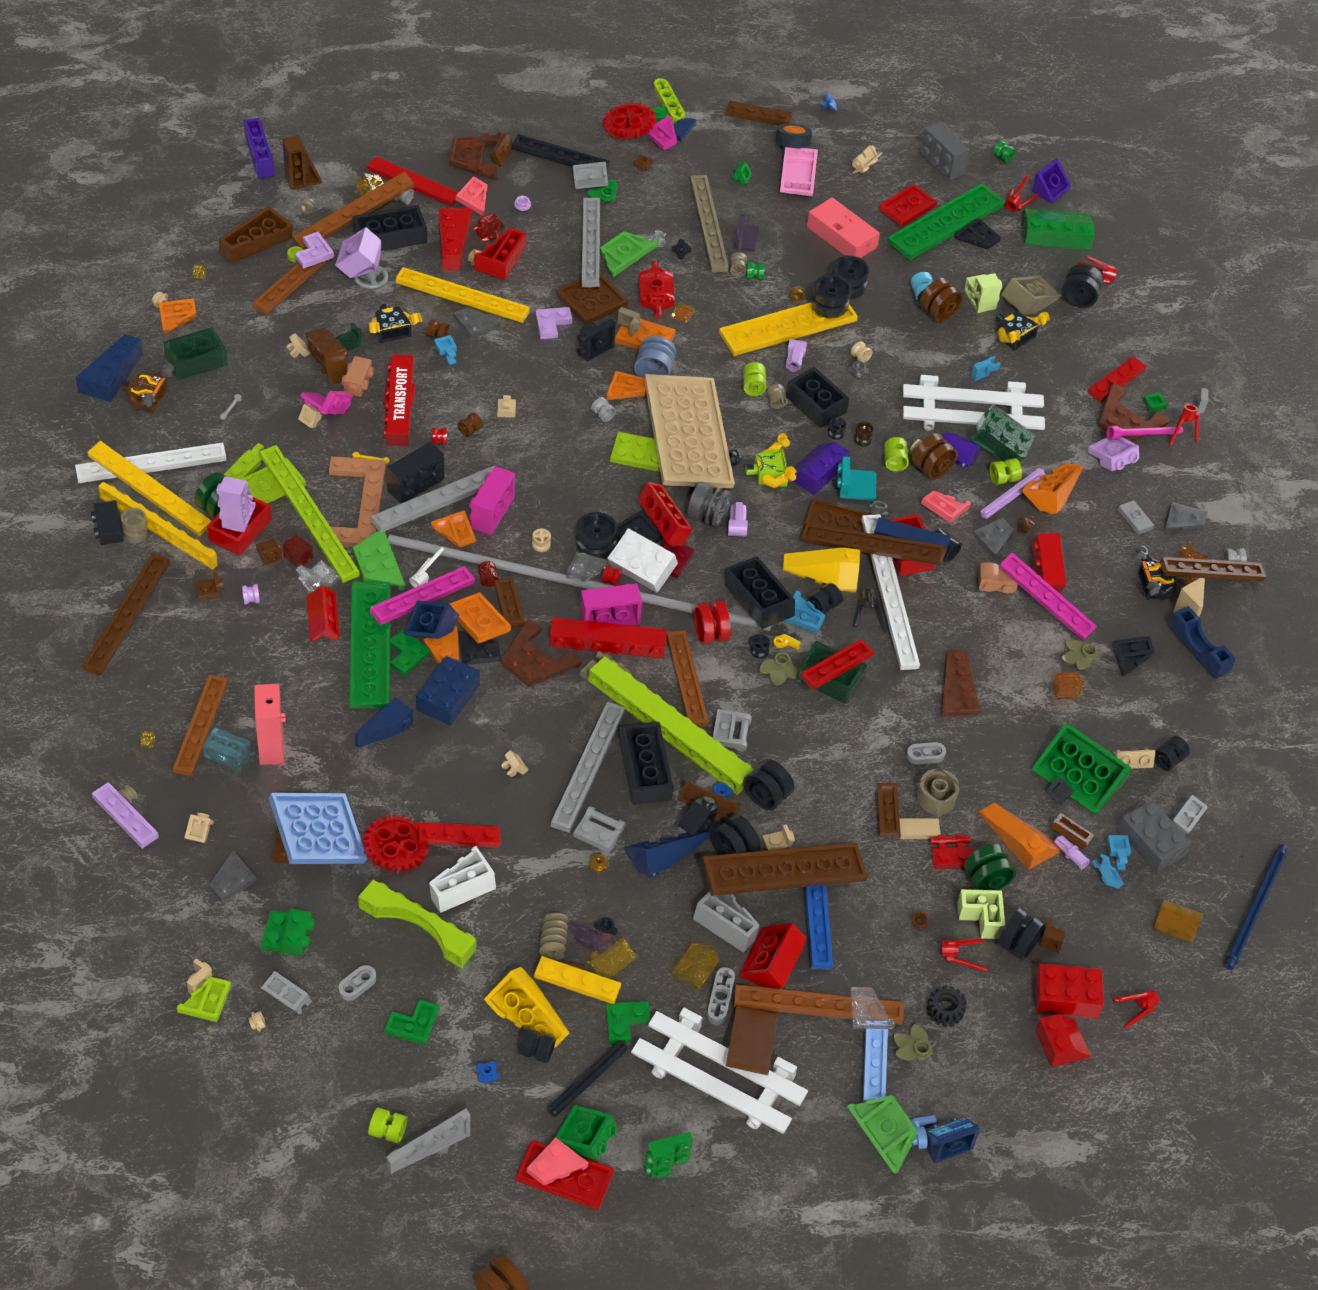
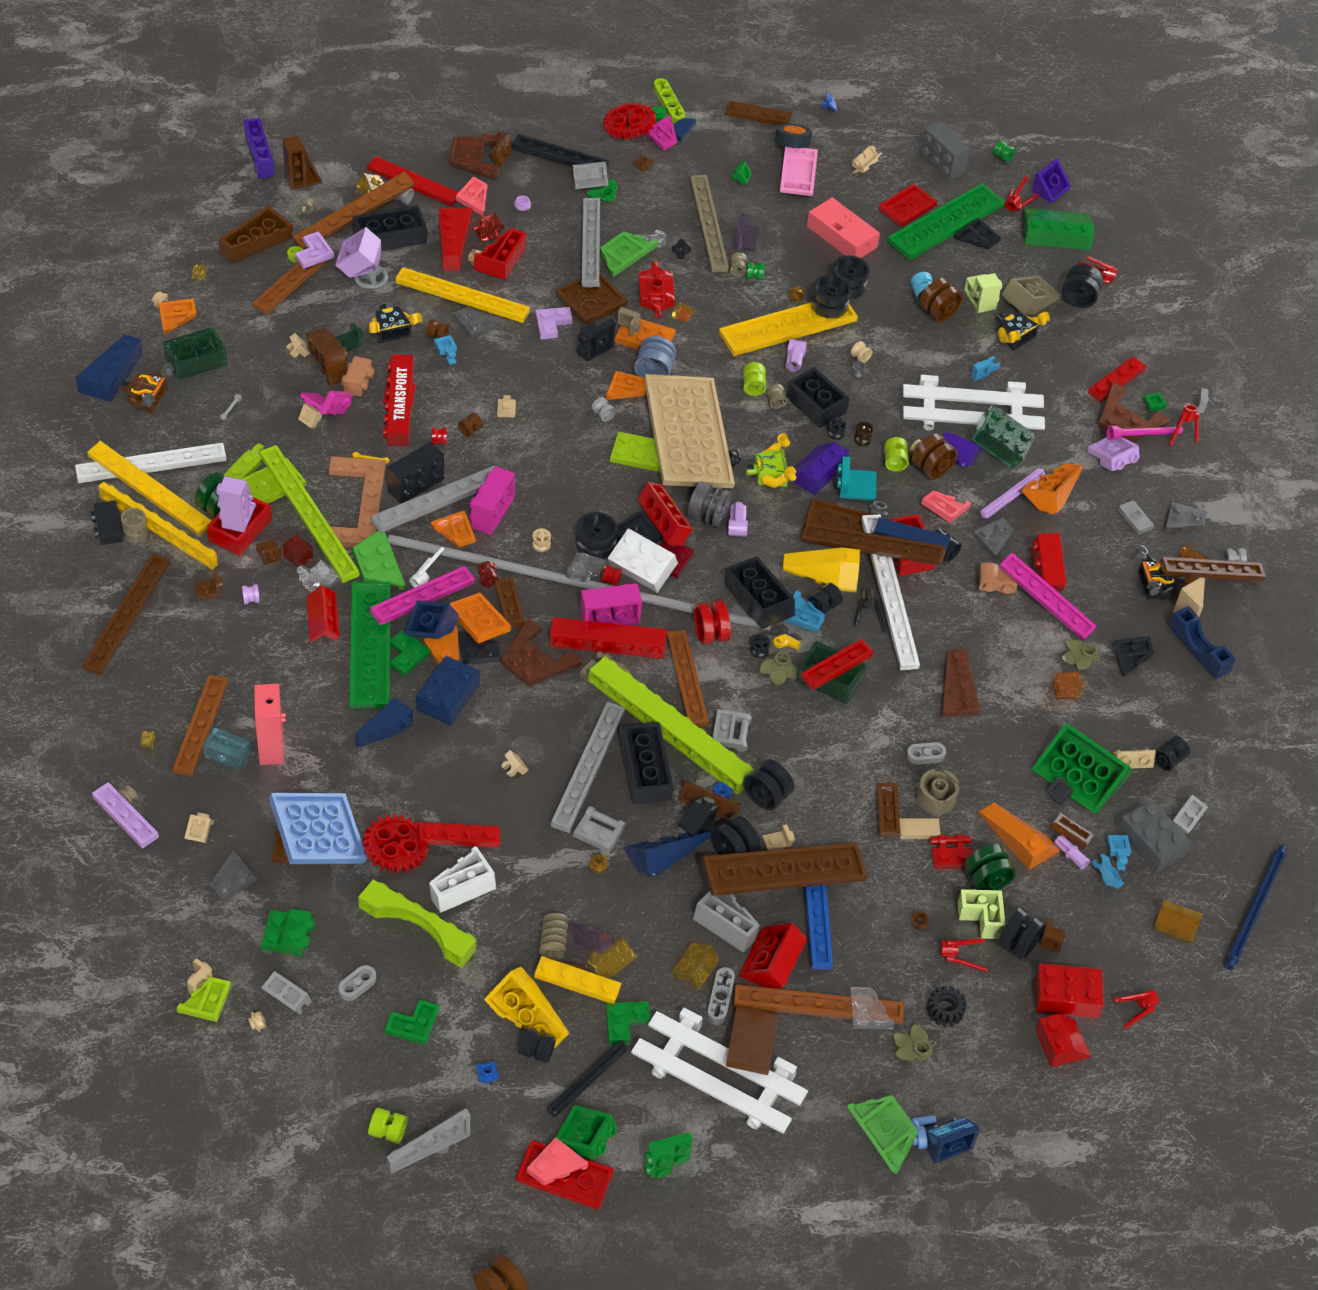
black plate [594,918,618,940] -> none
light blue plate [863,1024,888,1103] -> none
lime wheel [989,458,1022,485] -> none
reddish brown plate [1018,515,1035,533] -> none

